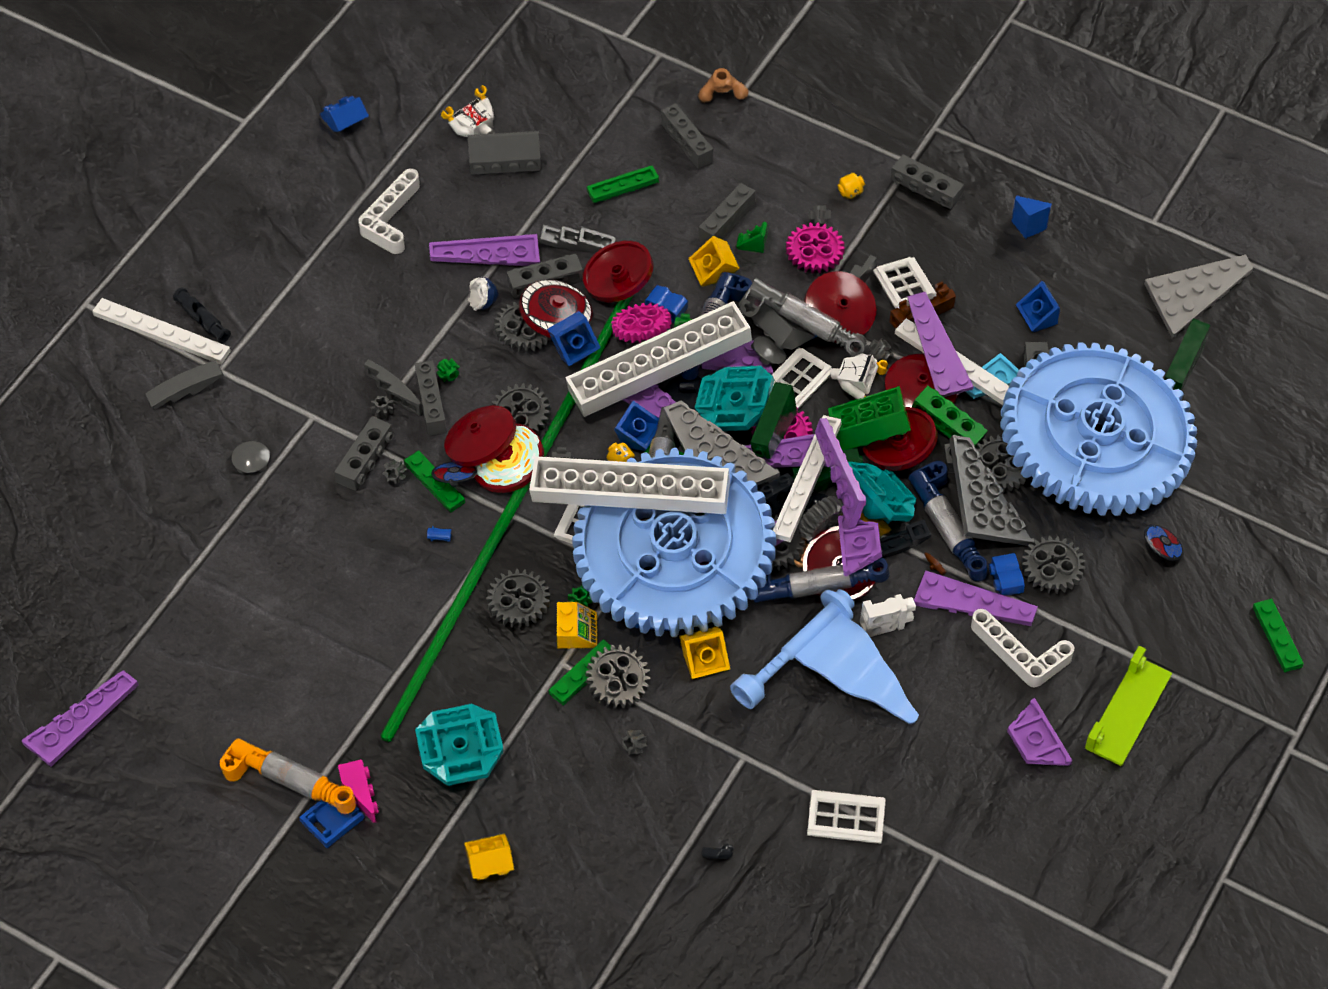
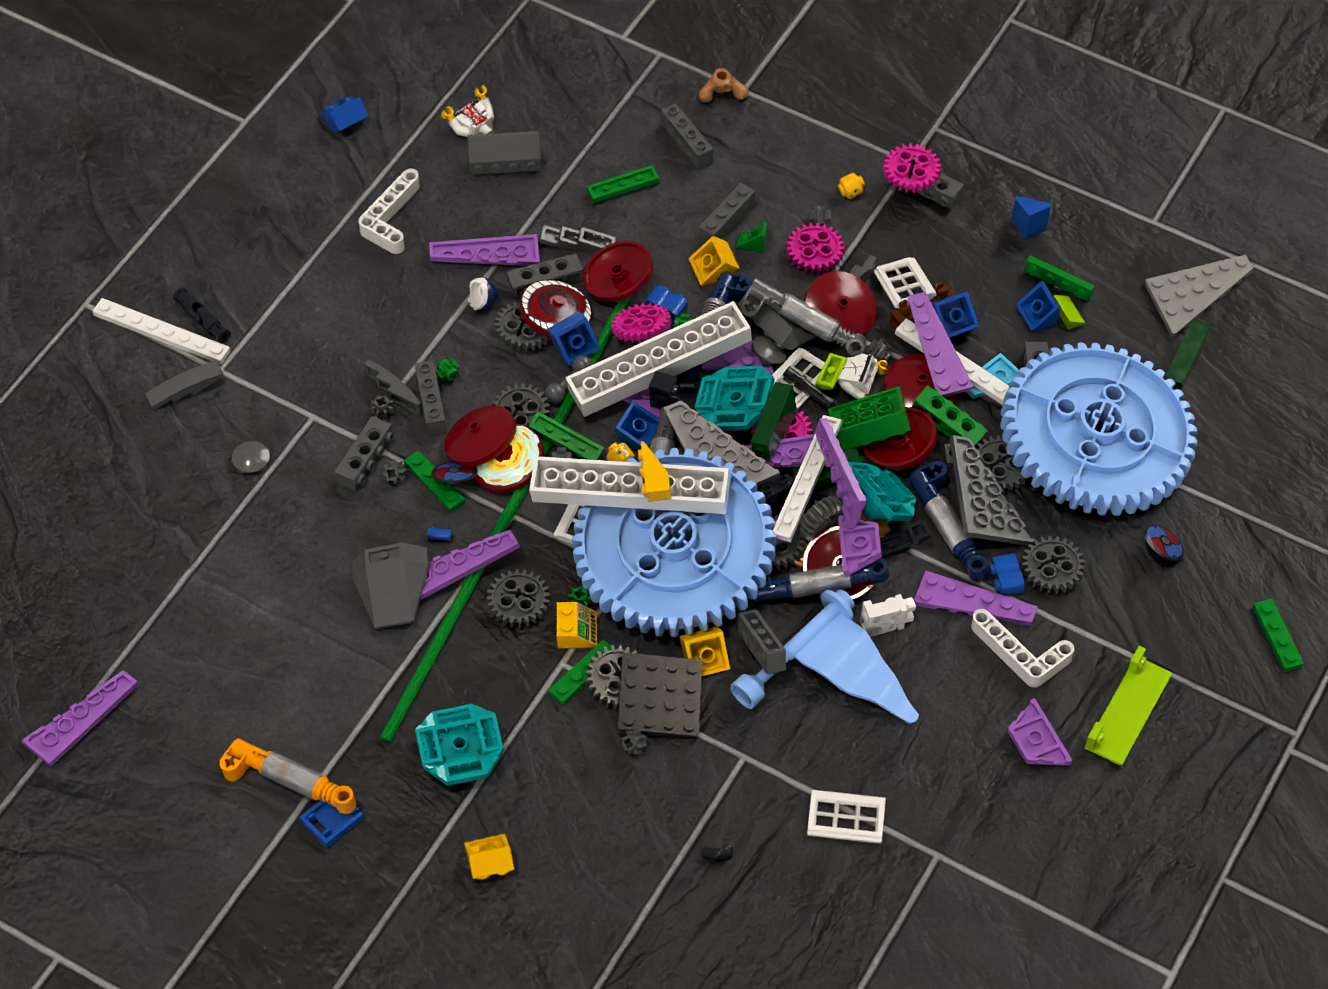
dark pink slope [338,760,379,823] -> none
reddish brown helmet [924,552,947,575] -> none
none -> dark grey wedge [352,542,429,629]
none -> medium lavender wing [420,530,520,600]
none -> green plate [528,411,604,460]
none -> dark grey piece [544,355,593,404]
none -> black plate [617,653,702,739]
none -> yellow slope [638,441,671,502]
none -> black brick [649,371,680,409]
none -> dark grey brick [738,609,786,674]
none -> black pin [782,366,834,409]
none -> lime slope [815,353,847,390]
none -> dark pink gear [883,143,941,193]
none -> blue brick [931,292,979,338]
none -> green plate [1025,255,1095,302]
none -> lime slope [1053,295,1085,330]

